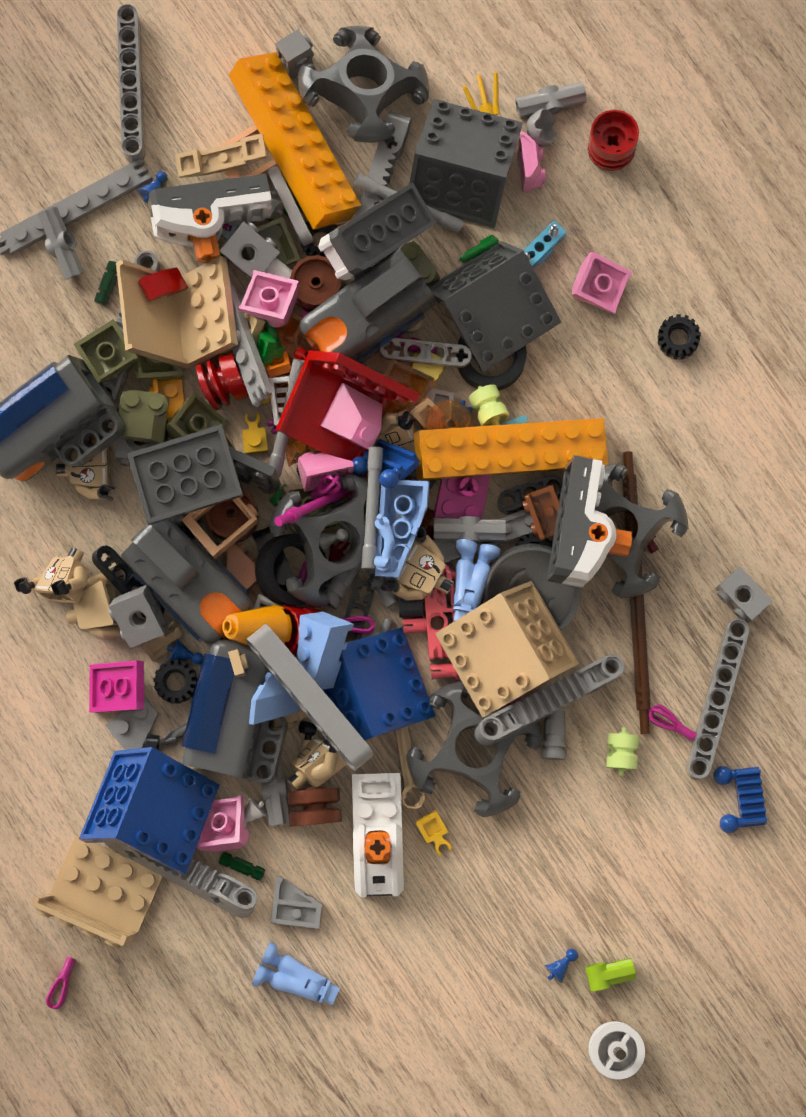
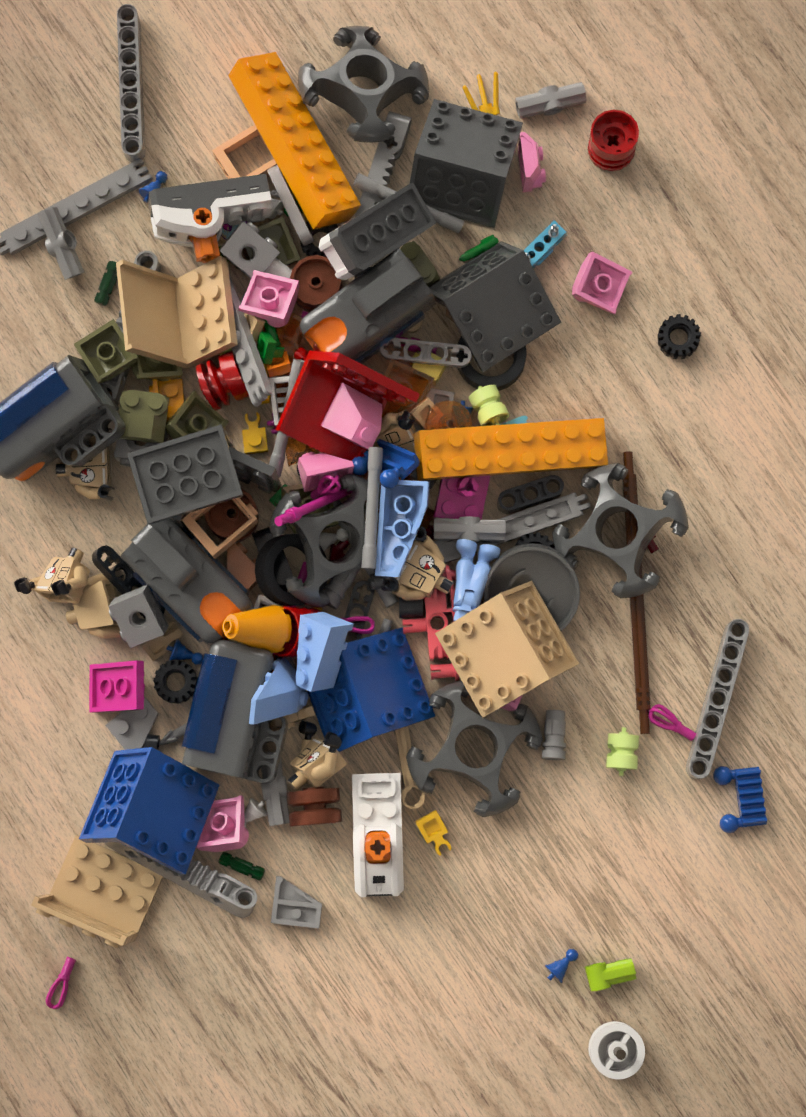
red slope [138,267,188,302] -> none
tan slope [175,133,267,178] -> none
tan plate [228,649,249,678] -> none
light grey beam [246,624,374,771] -> none
light blue piece [251,942,340,1005] -> none
light grey brick [275,29,314,79] -> none
light blue piece [374,514,395,571] -> none
light grey gear [474,654,625,746] -> none
dark orange bracket [522,485,559,541] -> none
light grey hair [526,108,557,147] -> none
piece [547,455,632,588] -> none
light grey brick [716,567,773,623] -> none

